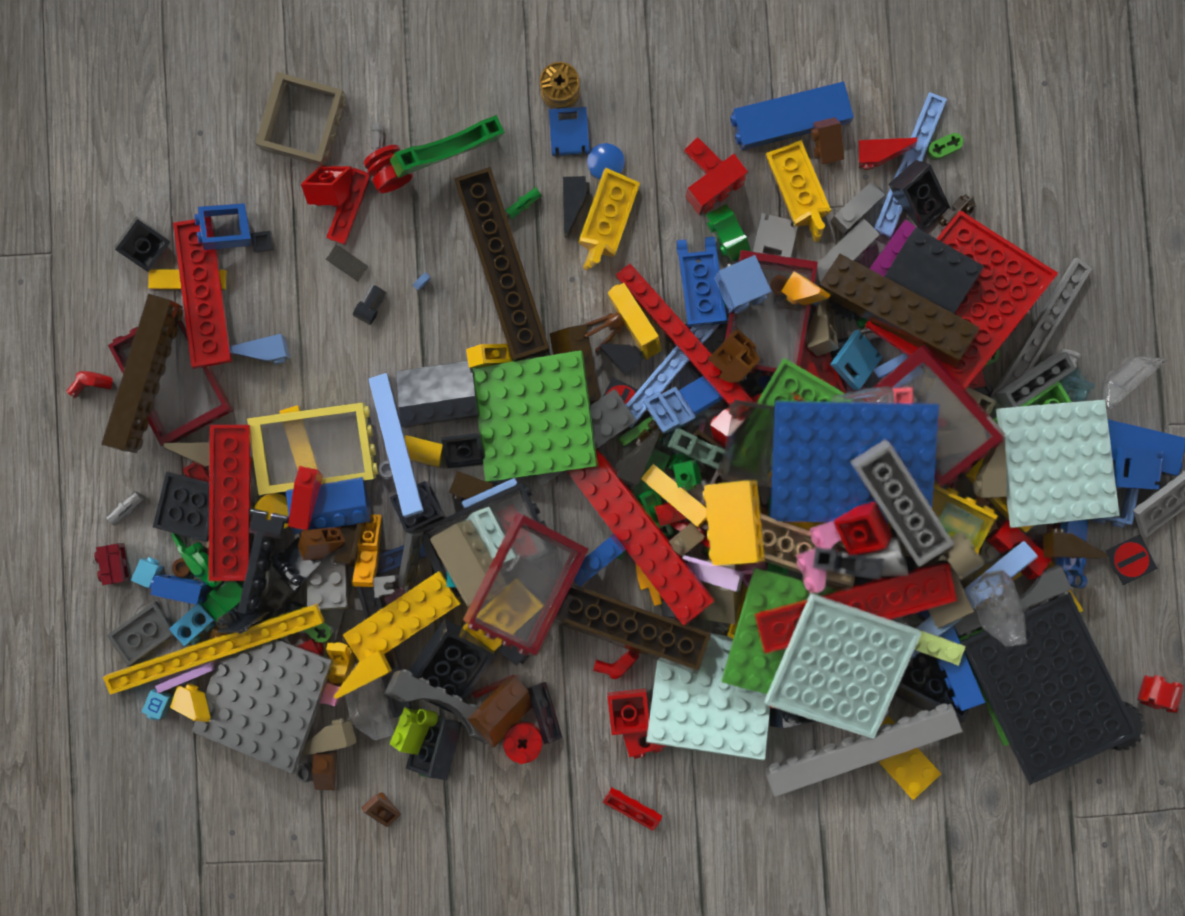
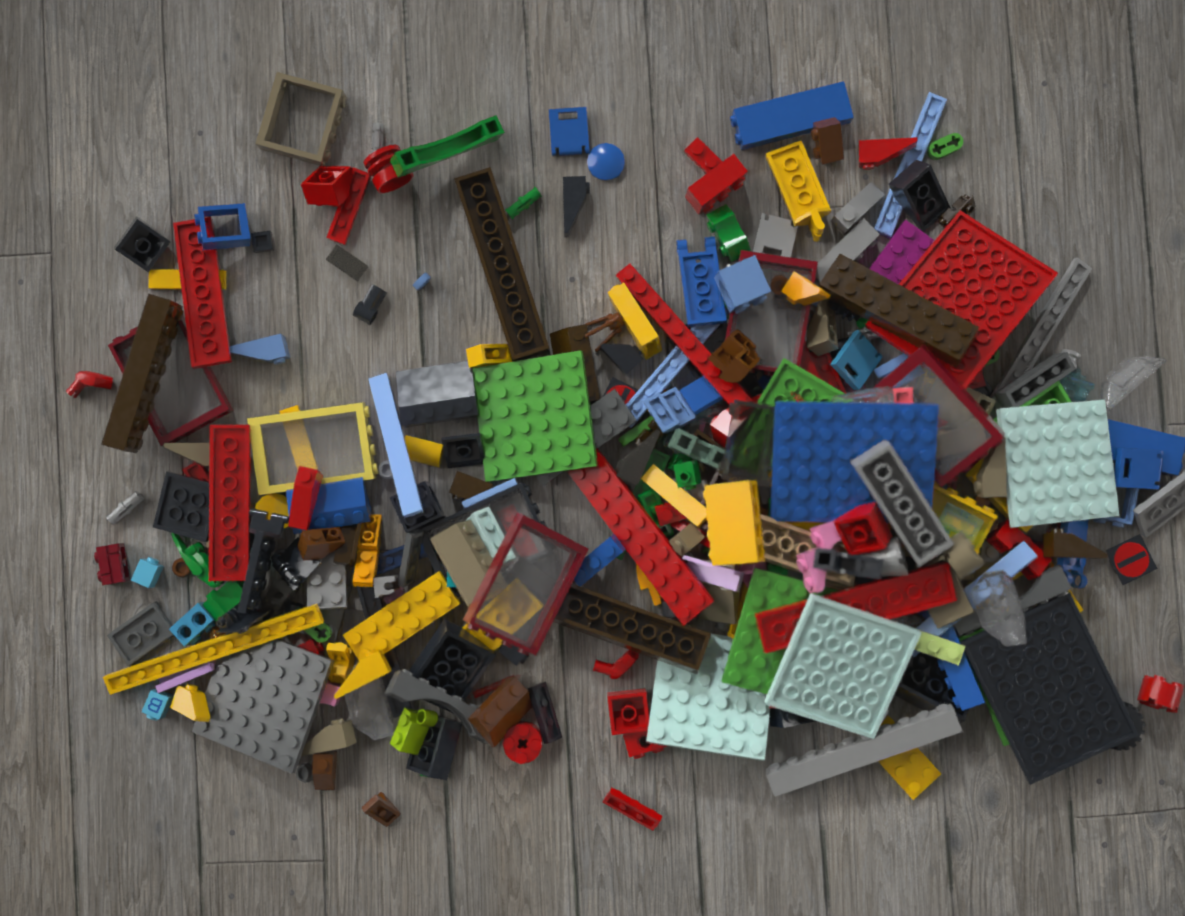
blue window [150,574,211,605] -> none
pearl gold wheel [539,62,580,109] -> none
yellow hinge [578,168,640,270] -> none
black slope [884,227,985,314] -> none

